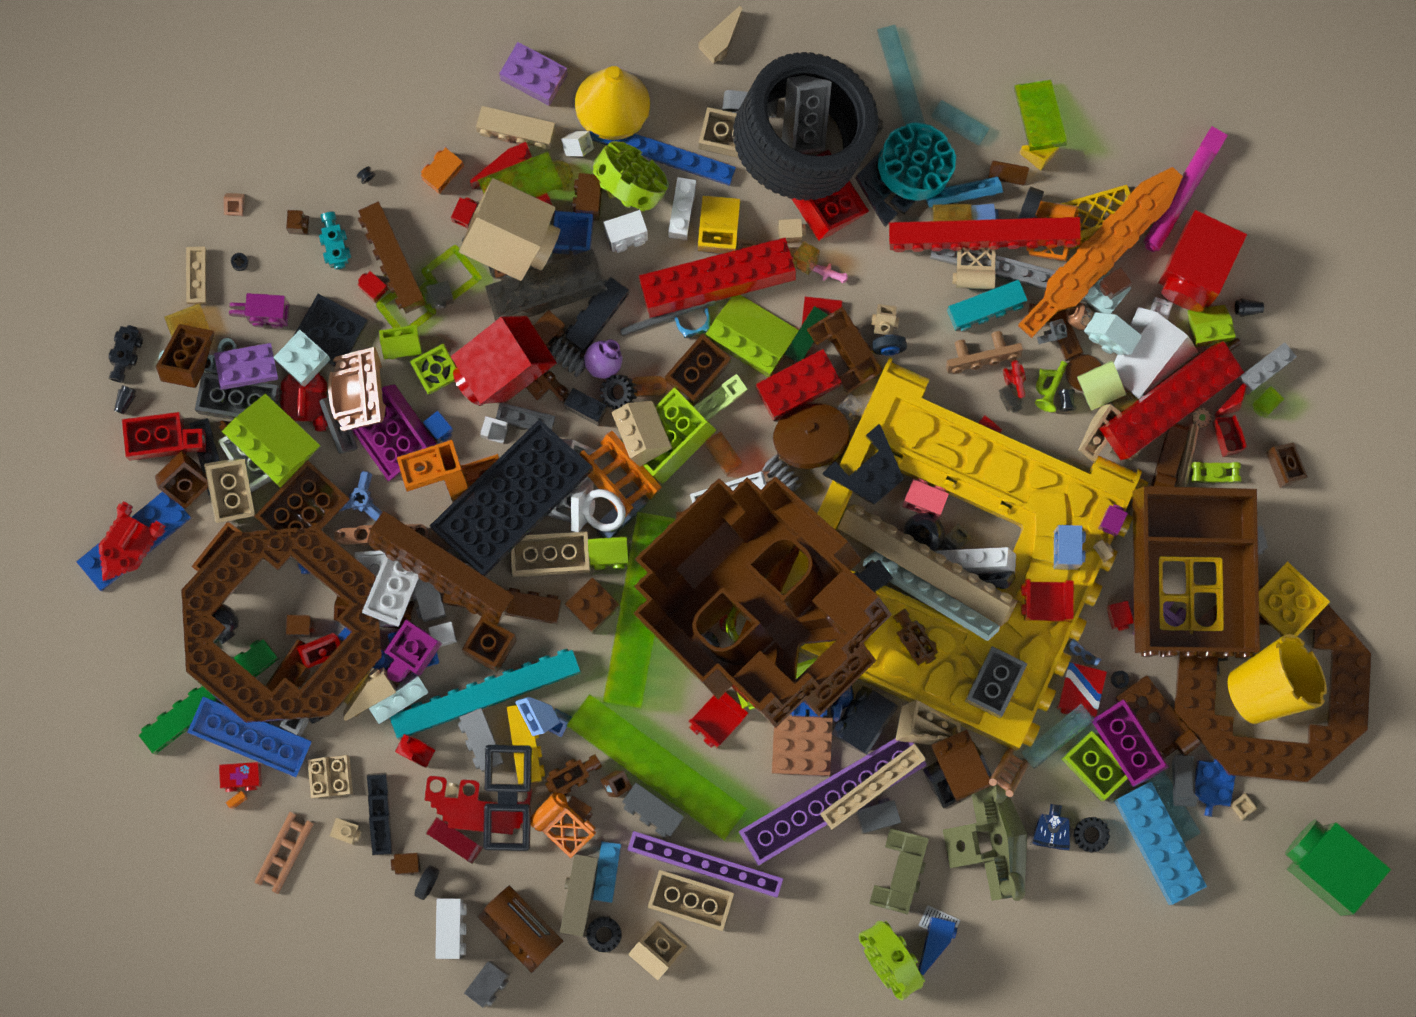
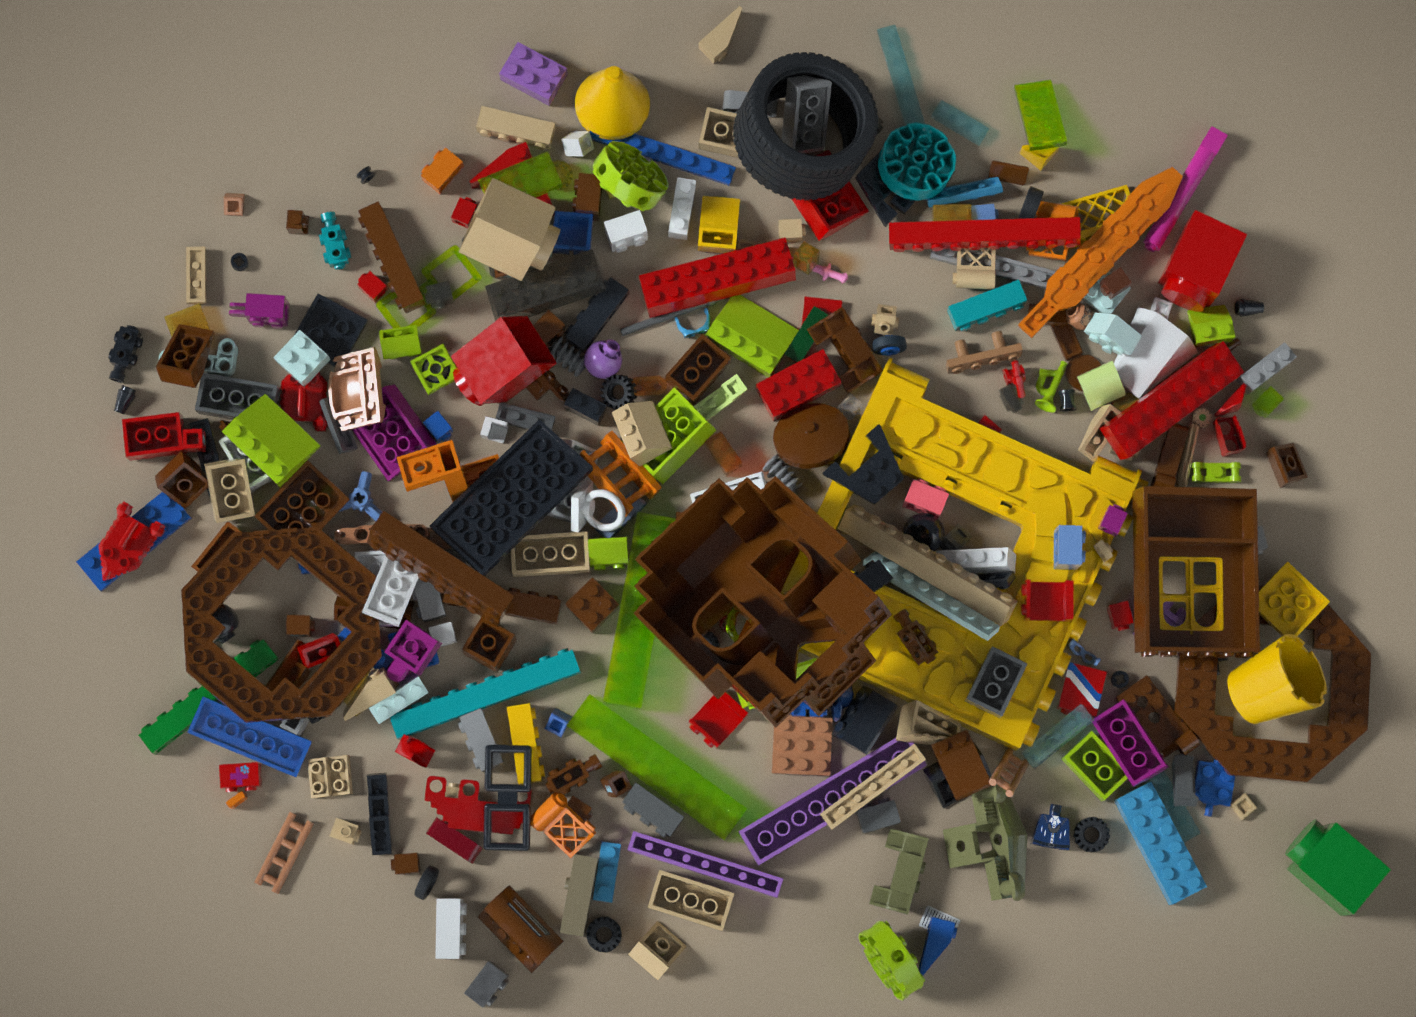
medium lavender plate [214,343,278,390] -> none
light blue slope [515,697,560,736] -> none
dark grey bracket [1037,319,1068,344] -> none

